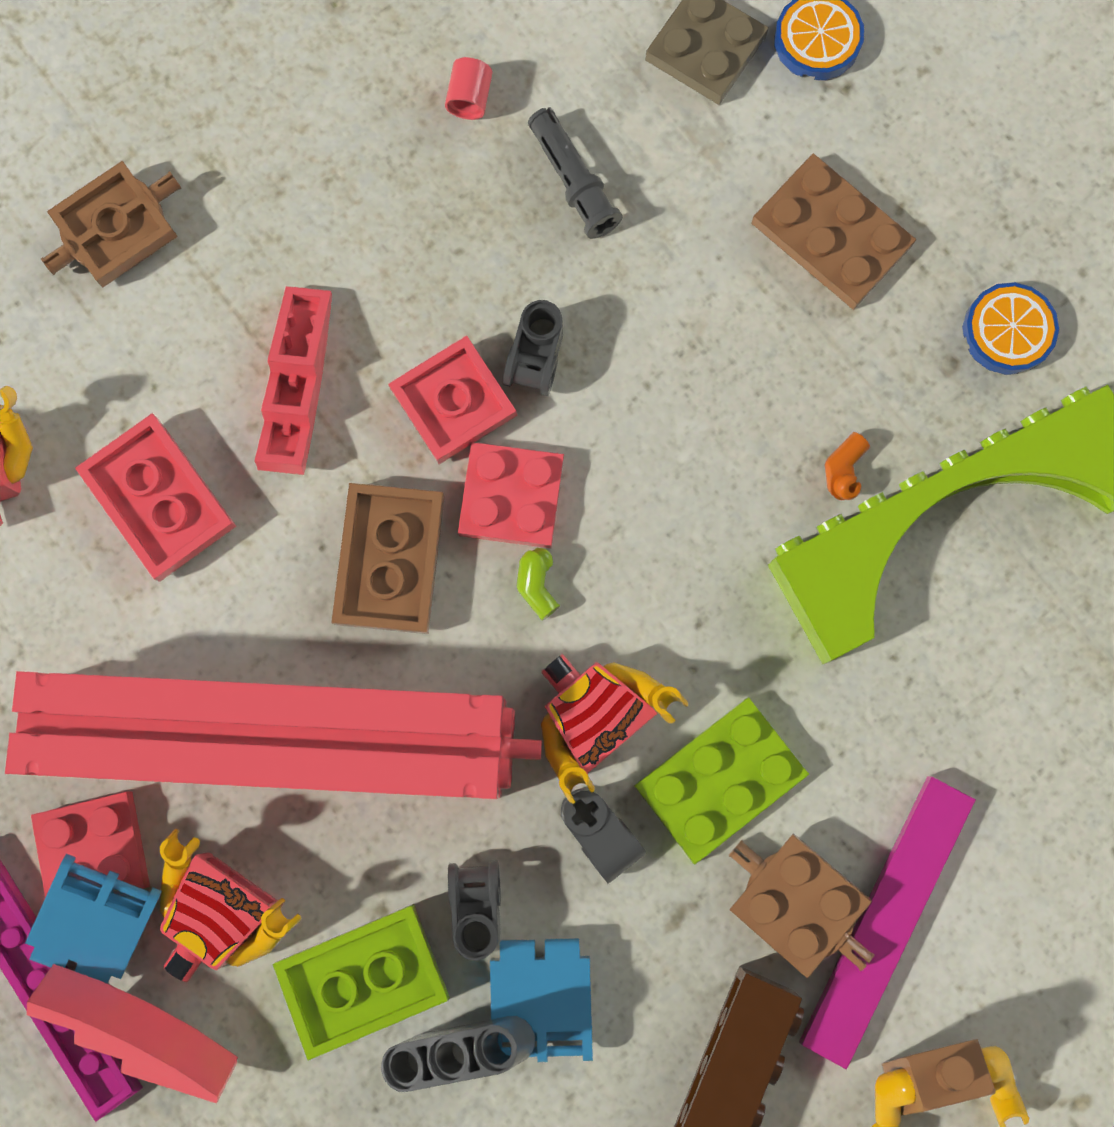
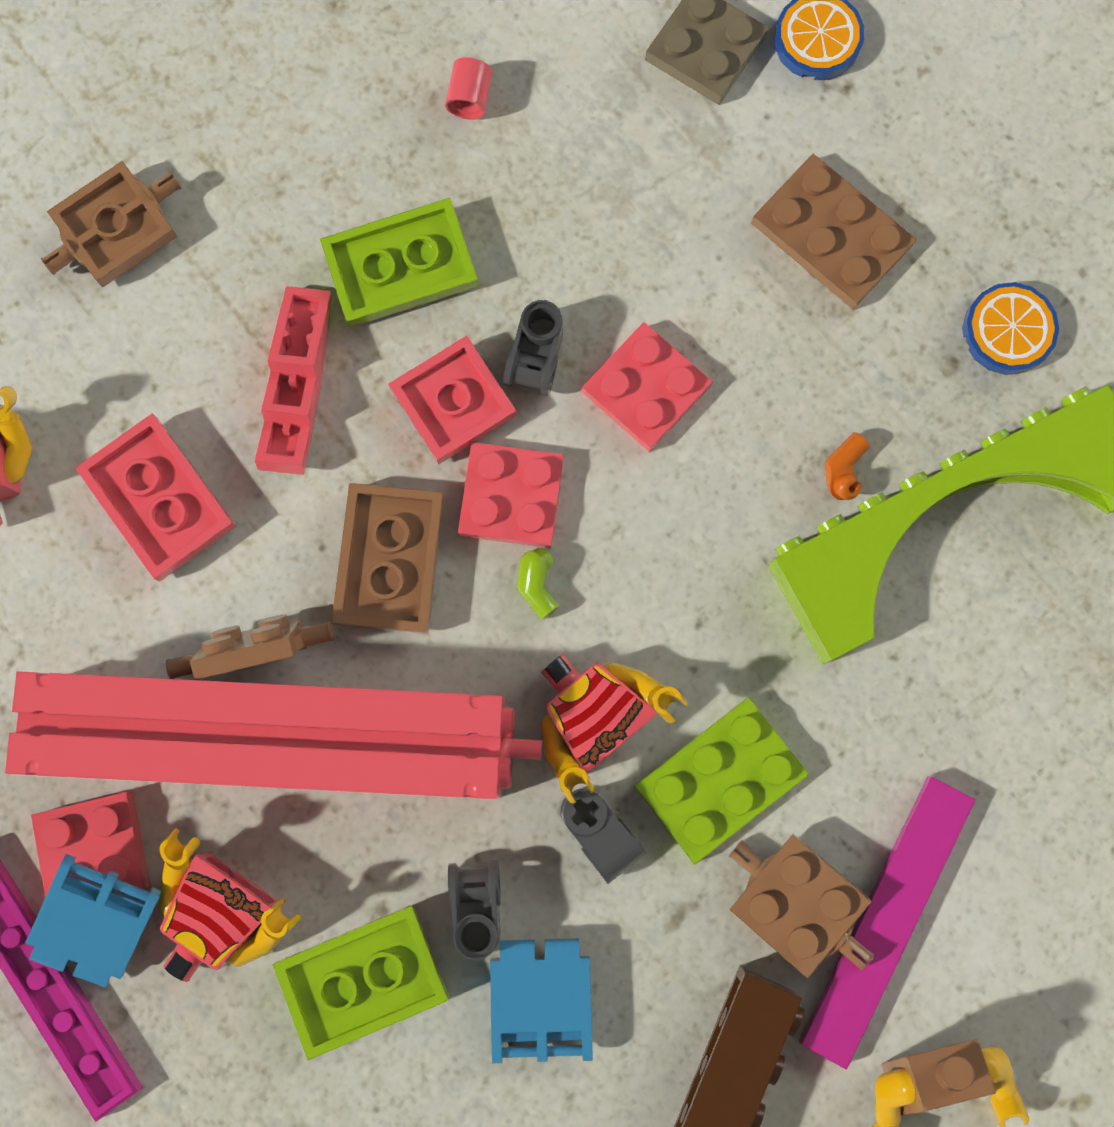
coral slope [27,964,238,1104] -> none
dark grey beam [381,1016,535,1092] -> none
dark grey pin [528,107,623,239] -> none
none -> medium nougat plate [166,614,334,680]
none -> lime plate [320,197,479,328]
none -> coral plate [582,322,713,452]

